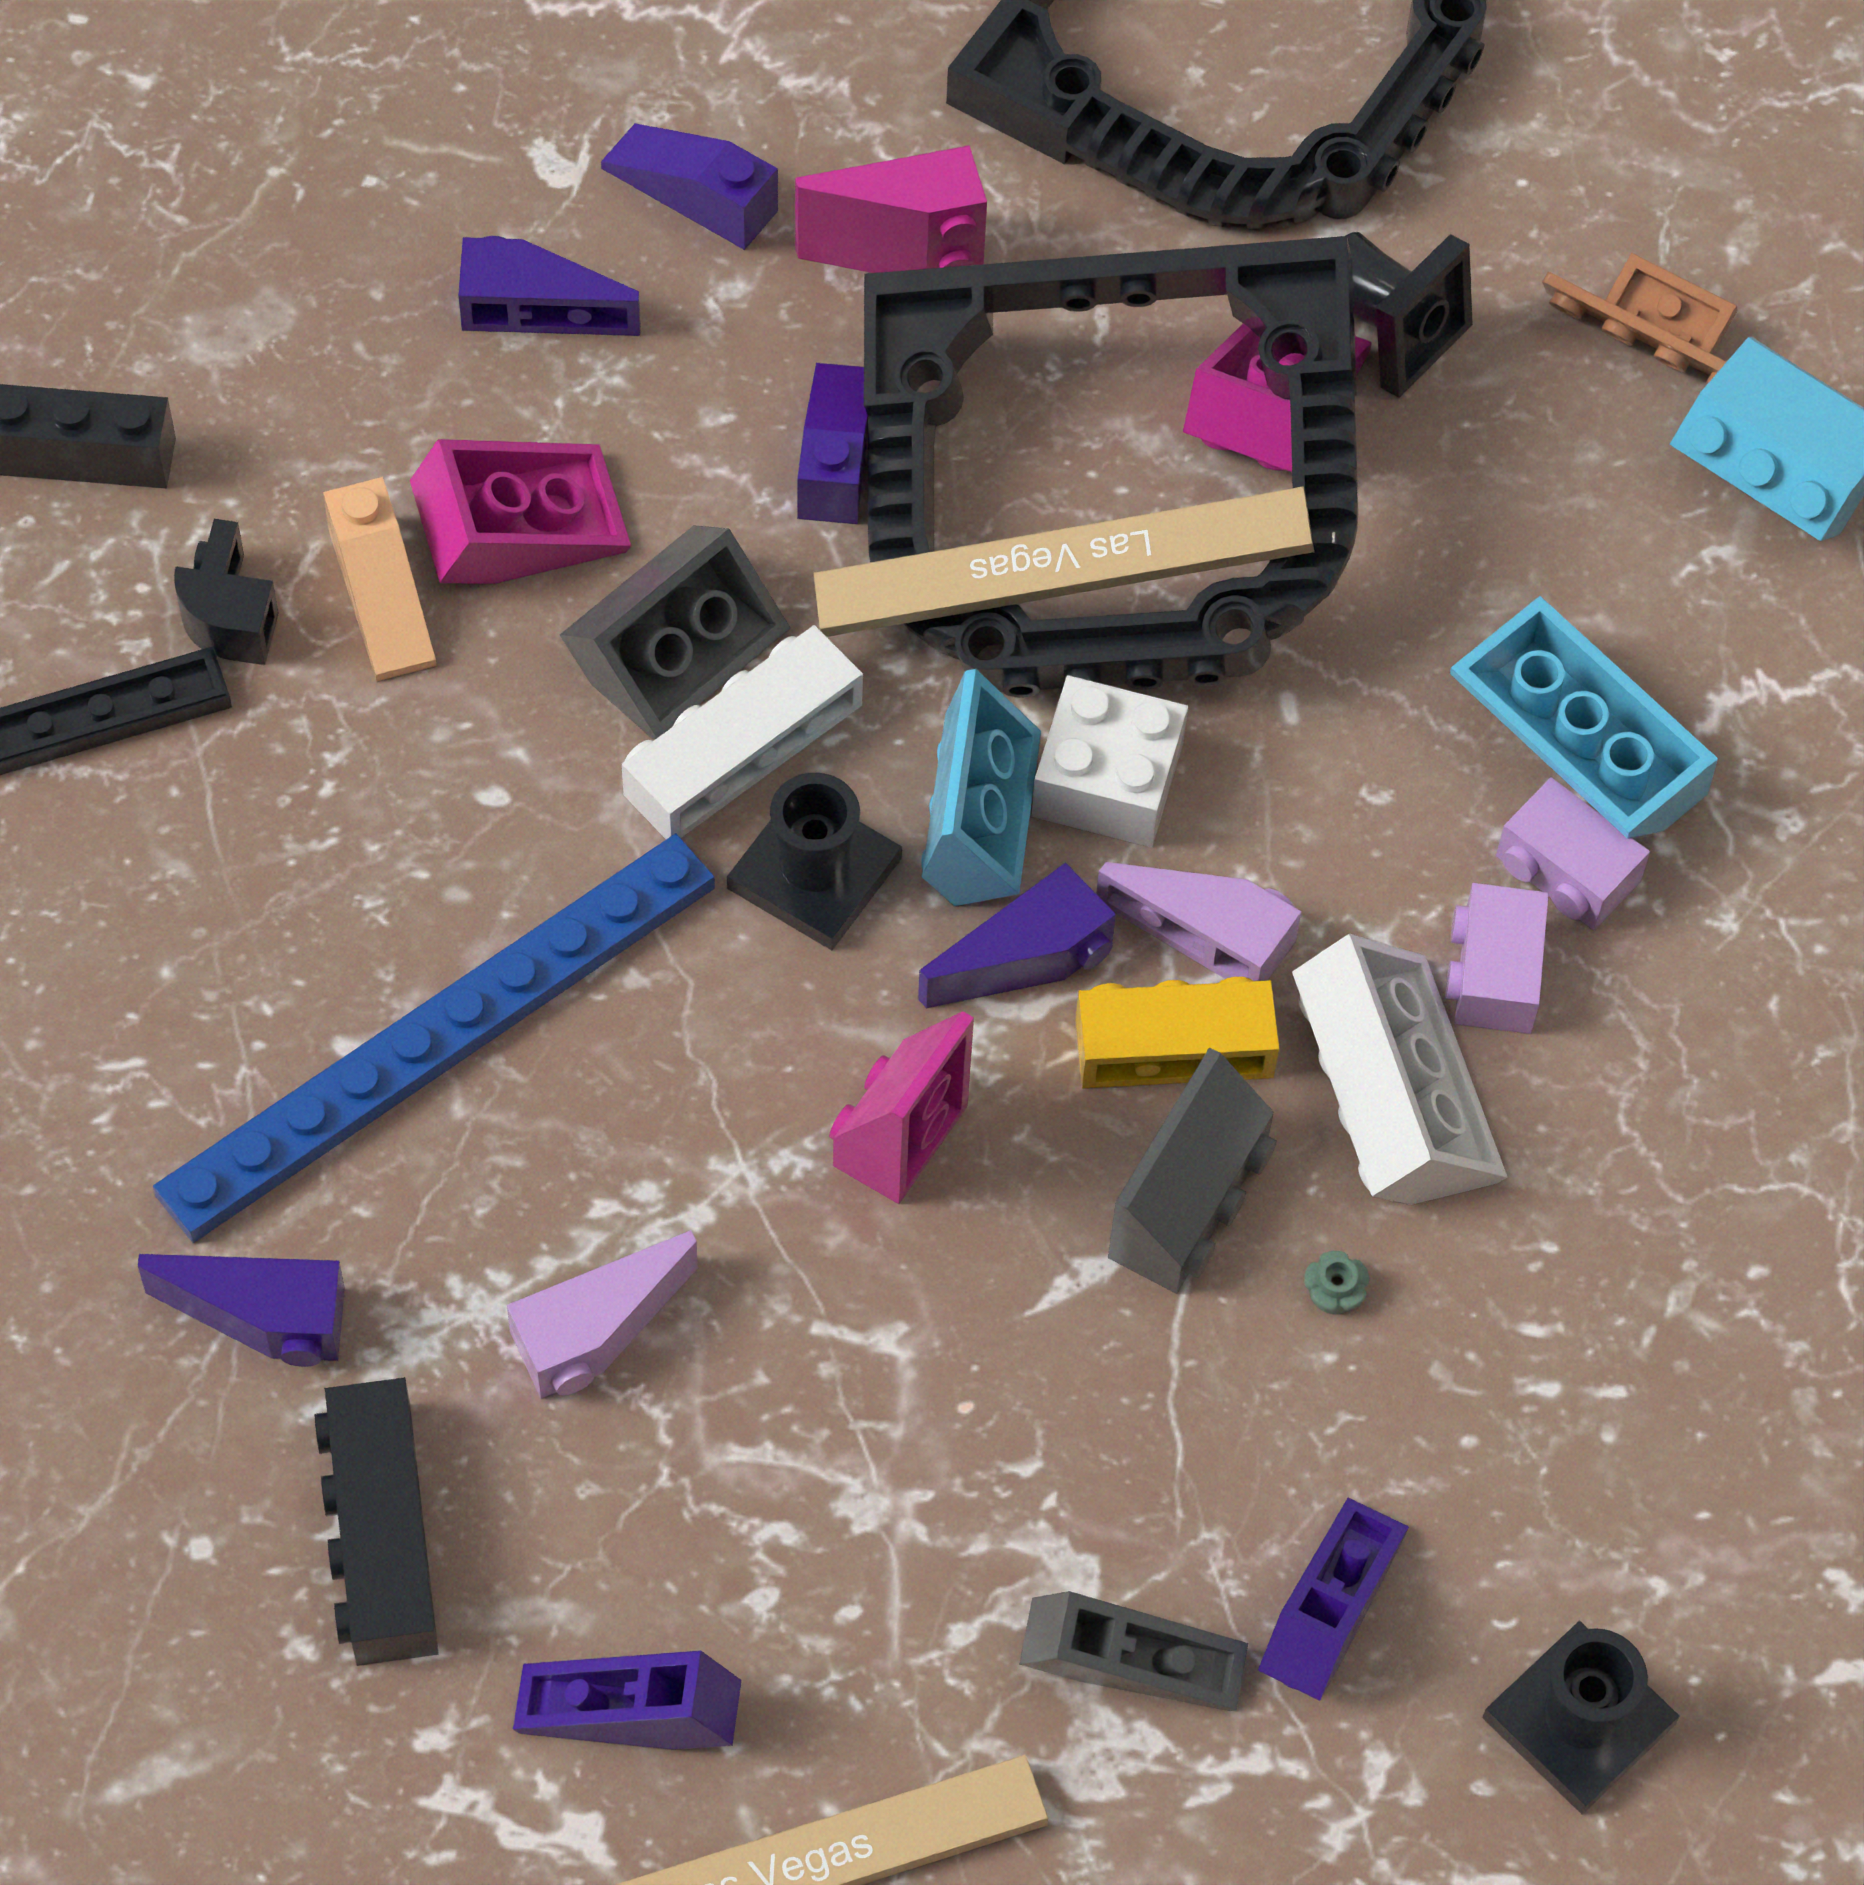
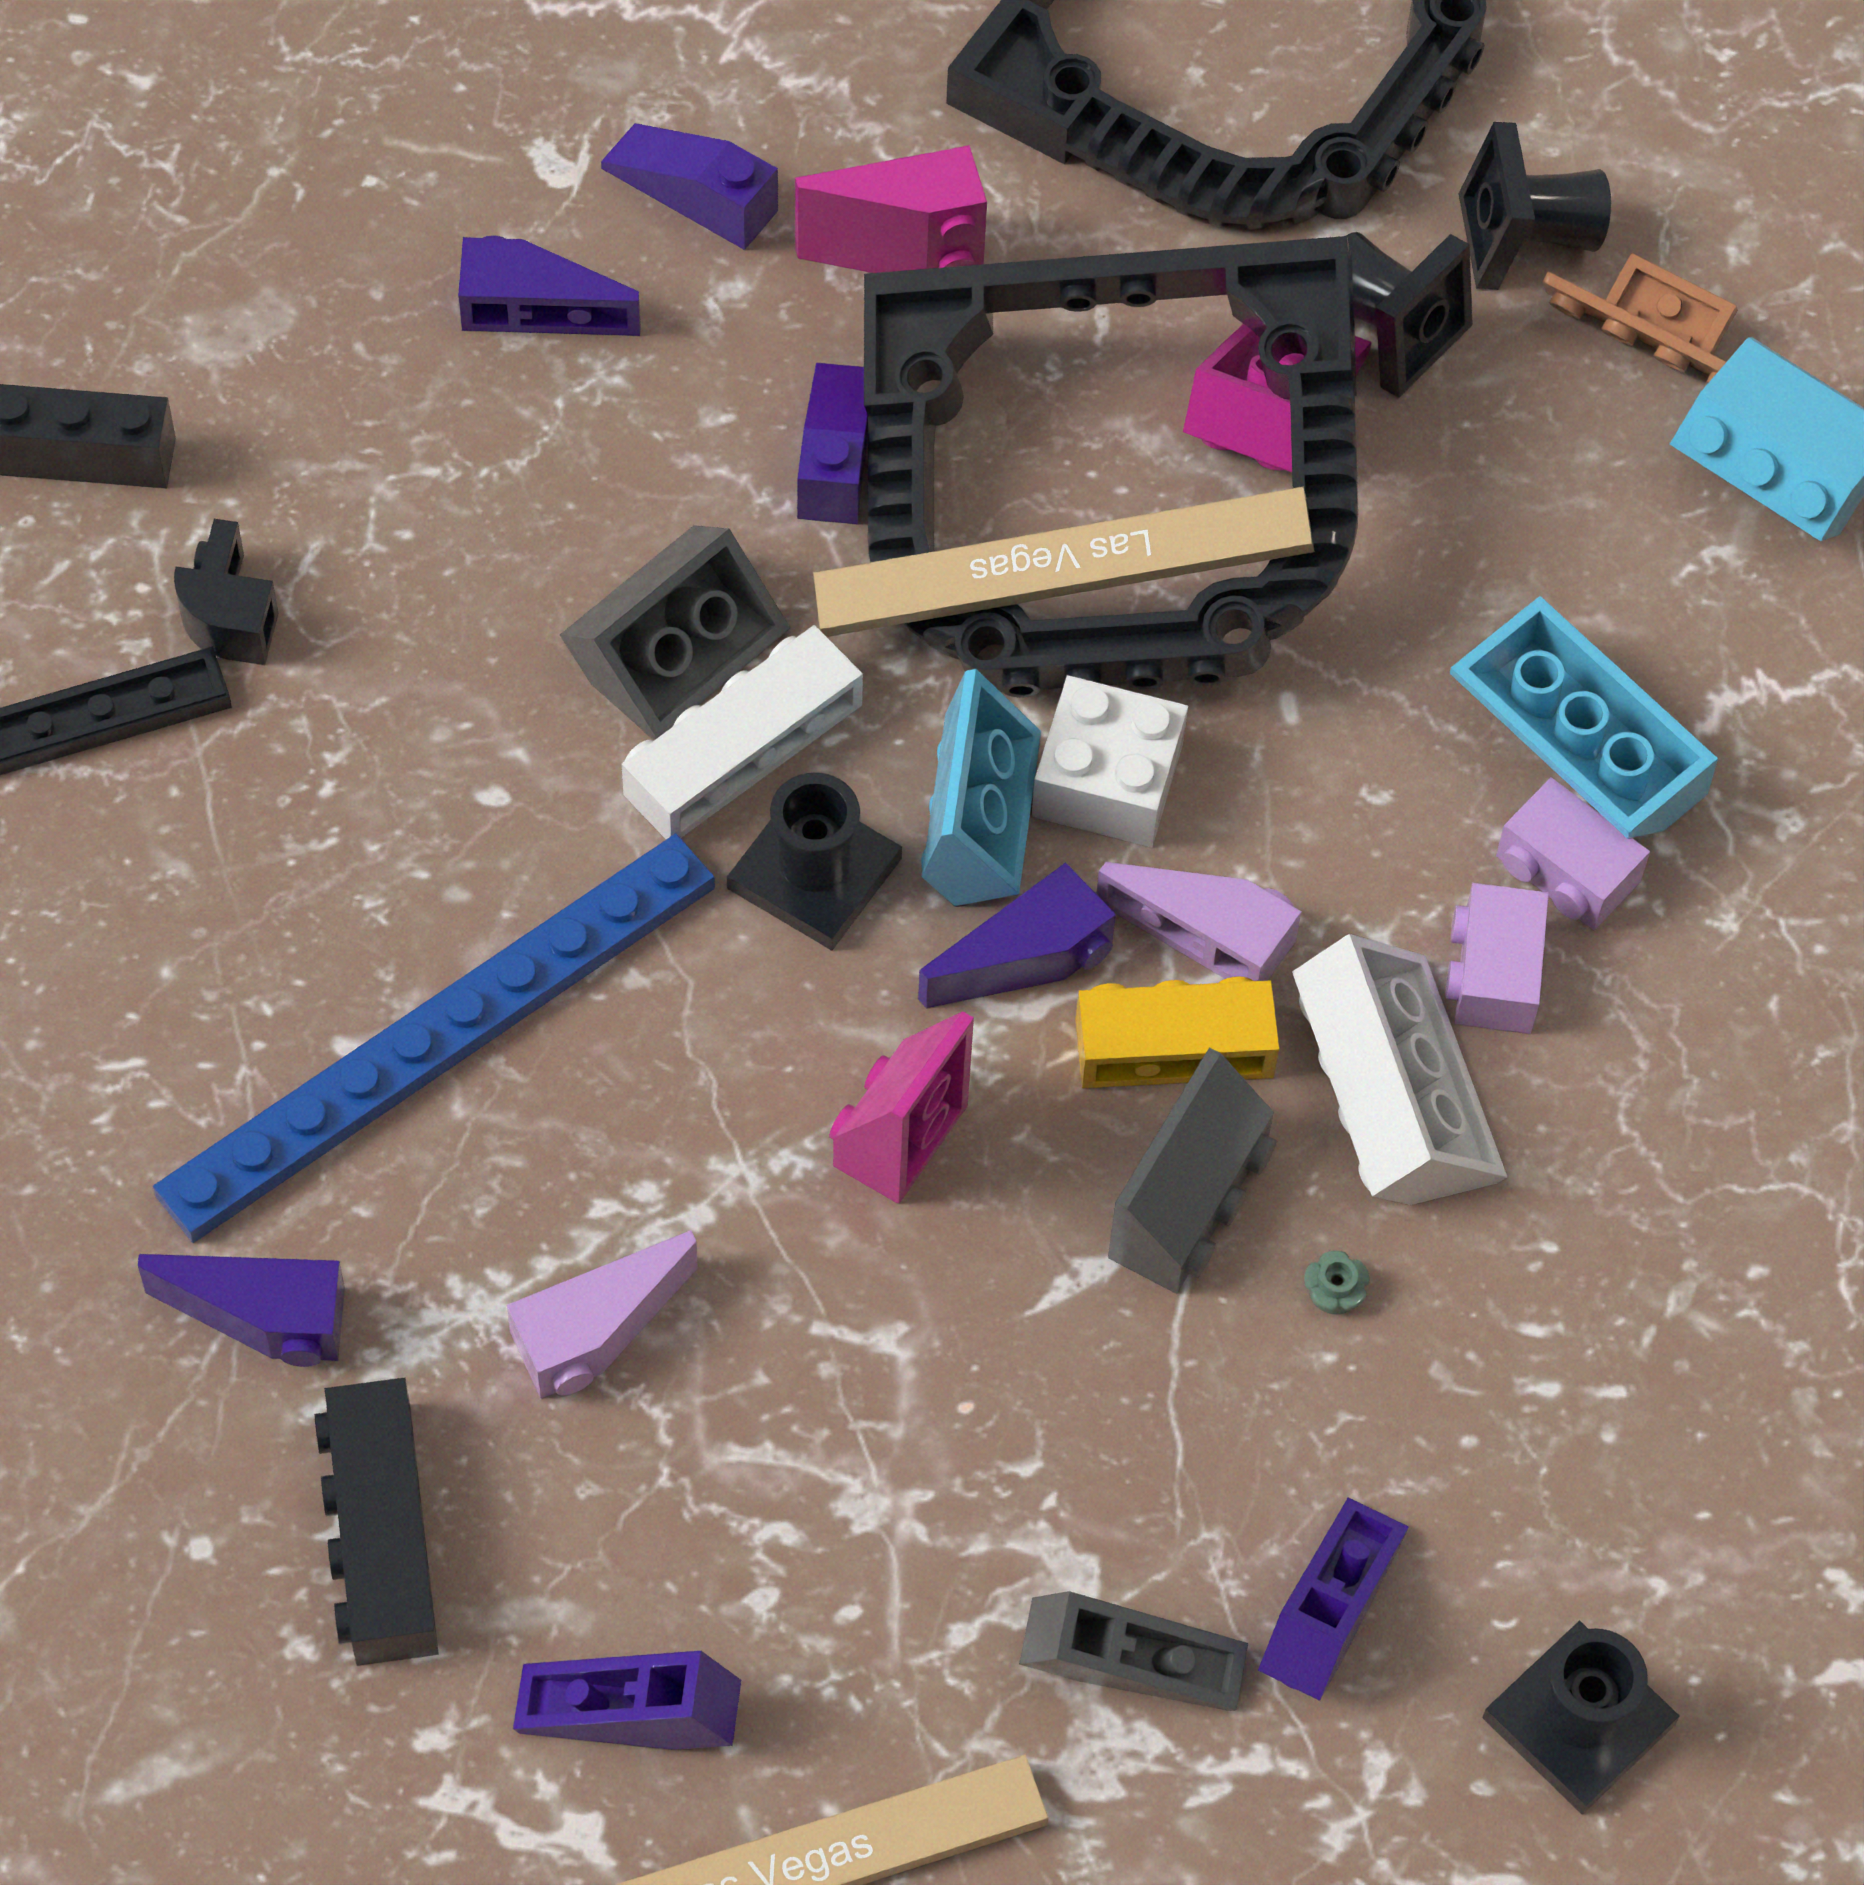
light nougat slope [323,477,437,682] -> none
dark pink slope [409,439,631,584] -> none
none -> black plant [1458,122,1611,290]

